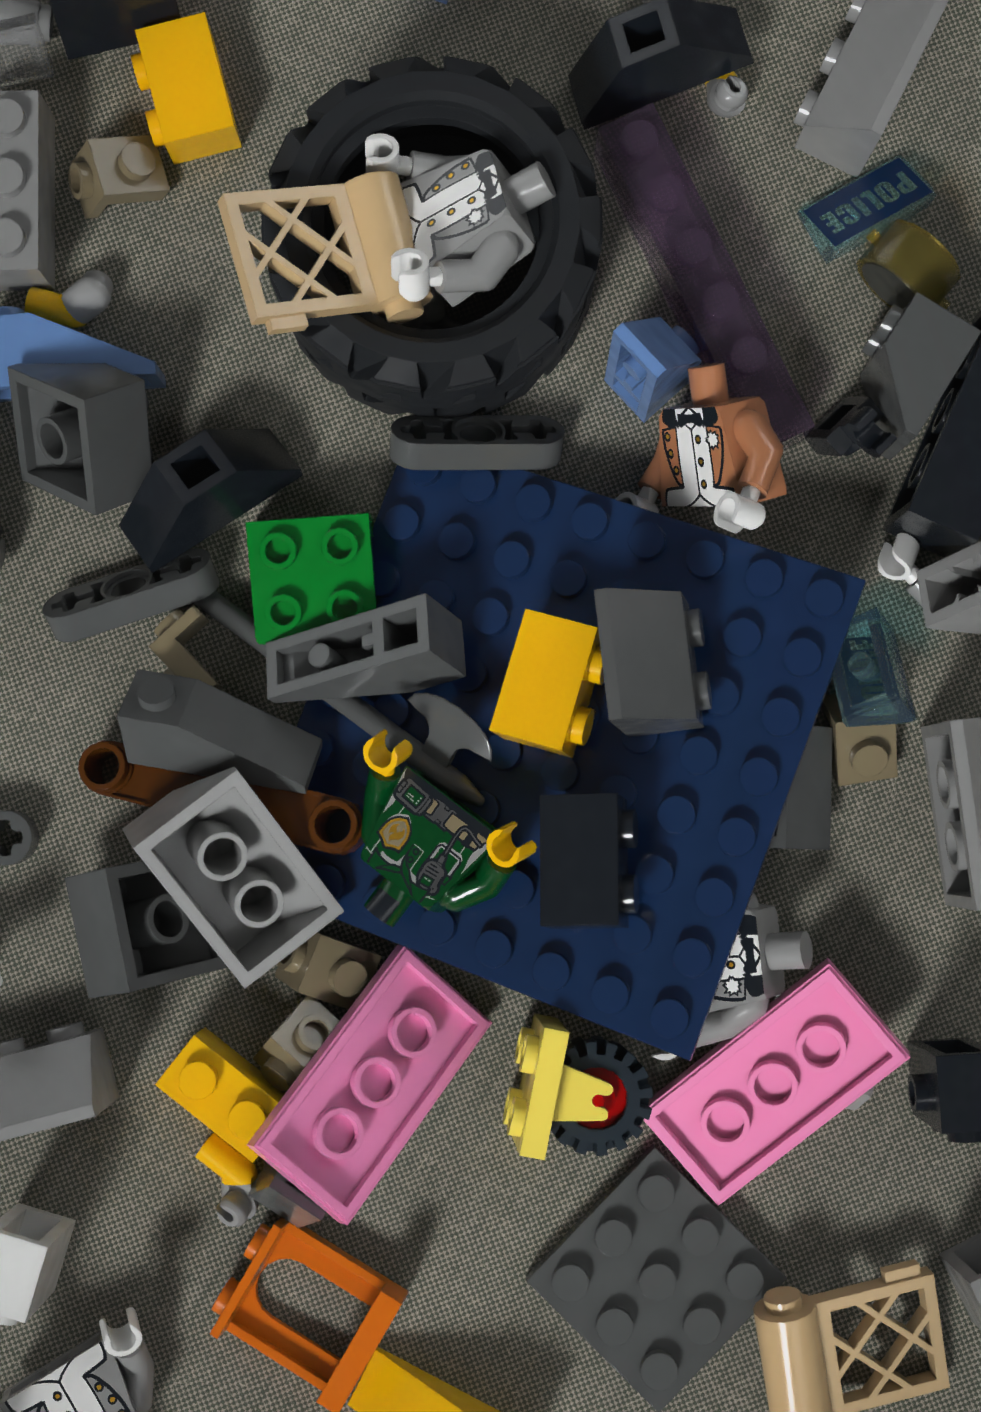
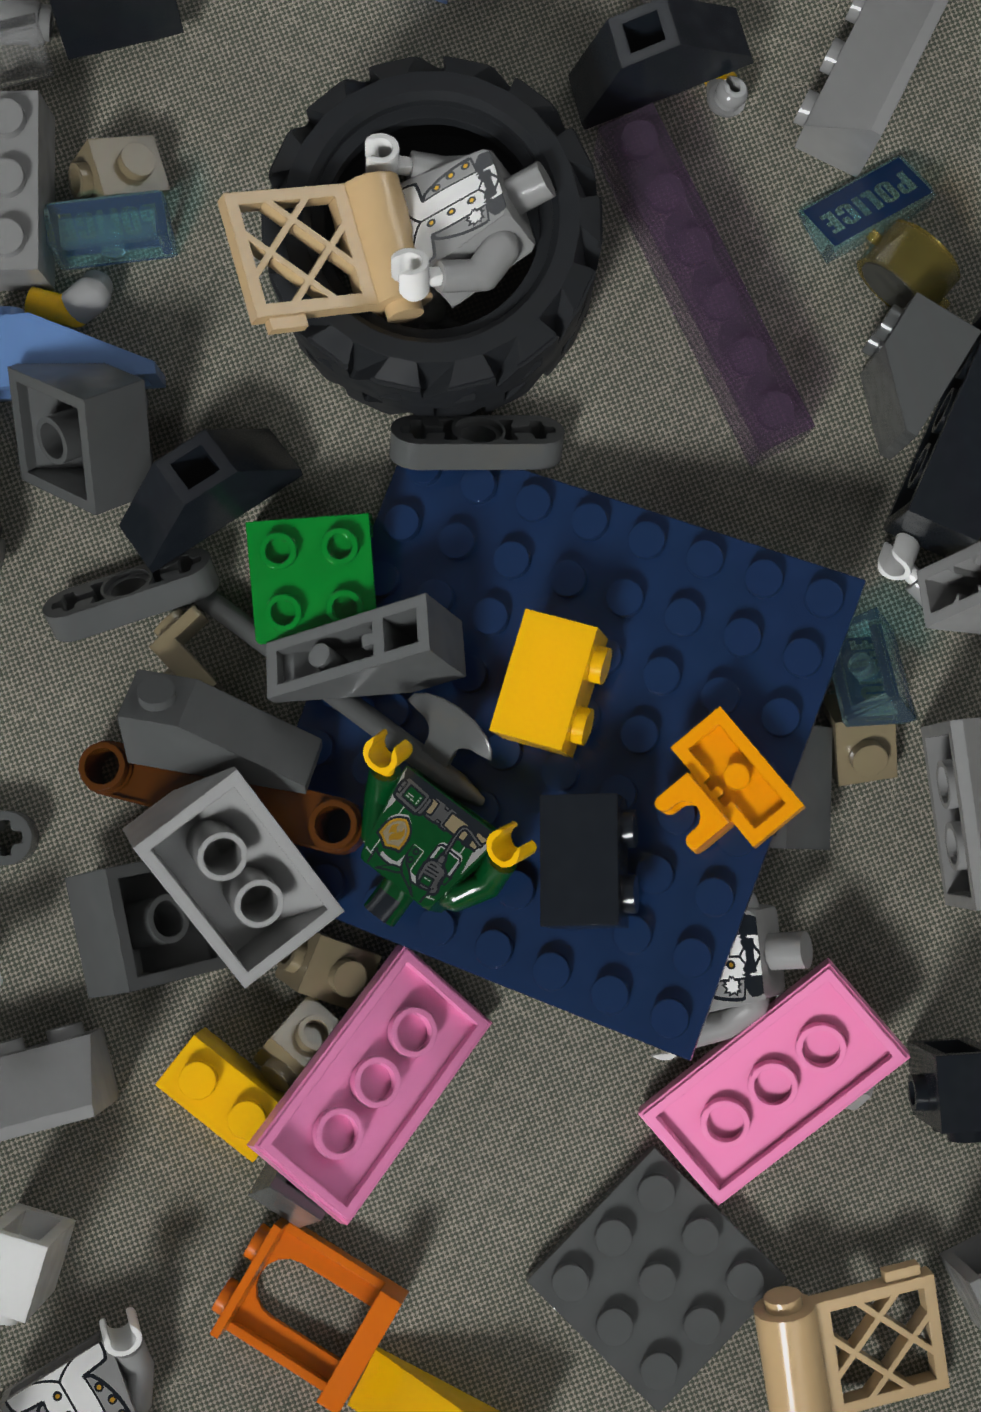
yellow brick [131,12,242,165] -> none
arm [195,1133,259,1227] -> none
plate [503,1013,653,1160] -> none
dark grey slope [594,588,712,738] -> none
medium blue slope [604,317,702,423] -> none
torso [615,363,787,533] -> none
black plate [803,396,897,458] -> none
none -> clear light blue slope [44,190,178,271]
none -> light orange plate [654,706,806,854]

